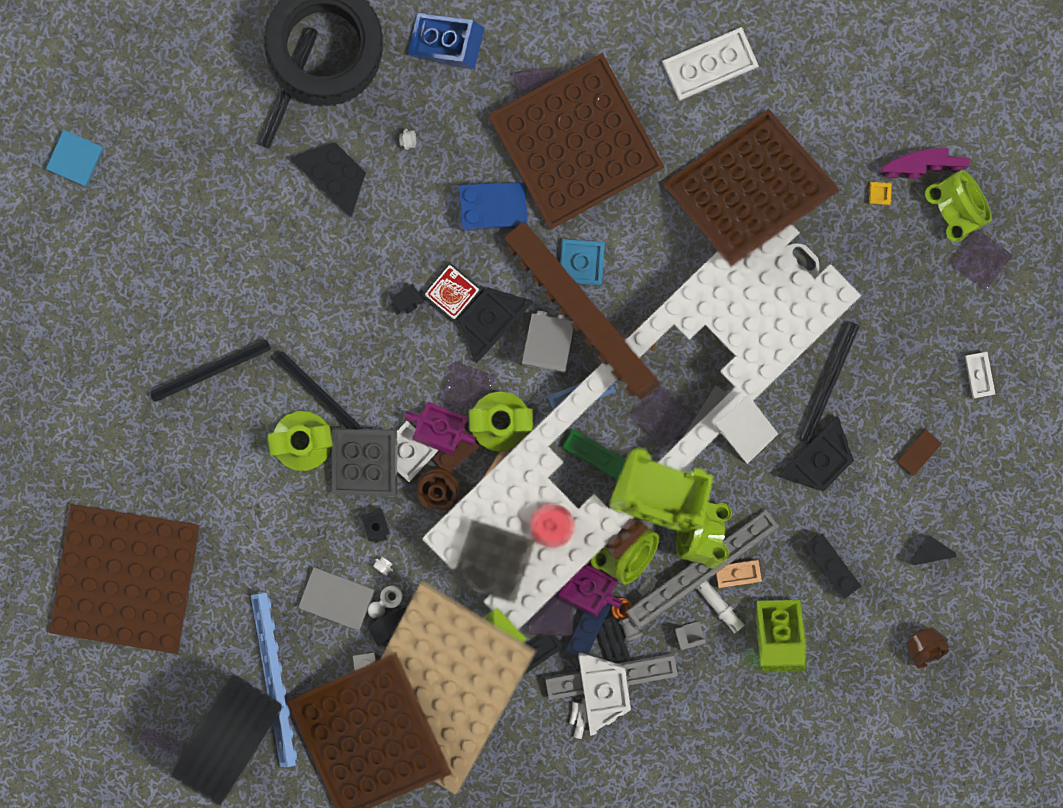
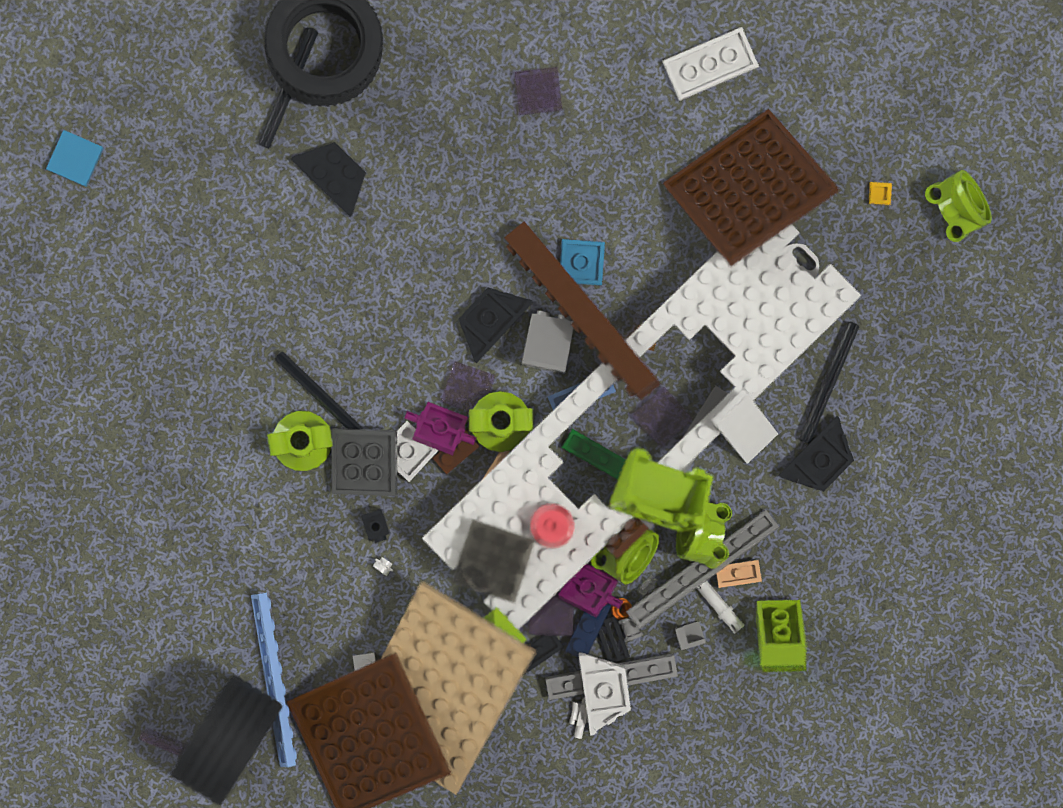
reddish brown plate [49,504,200,654] -> none
black axle [150,340,271,402] -> none
light grey tile [298,567,375,631] -> none
white plate [368,585,403,619] -> none
black slope [368,607,407,646] -> none
black brick [390,284,425,315] -> none
white plate [399,129,416,150] -> none
blue slope [407,13,485,69] -> none
reddish brown cone [417,468,460,511] -> none
tile [422,262,483,323] -> none
blue slope [459,183,528,231] -> none
reddish brown plate [488,53,665,230] -> none
black brick [803,533,861,599] -> none
magenta slope [880,148,970,179] -> none
reddish brown tile [896,429,942,476] -> none
reddish brown cone [907,627,951,669] -> none
black slope [910,535,956,565] -> none
clear purple tile [952,230,1013,290] -> none
white plate [965,352,995,398] -> none

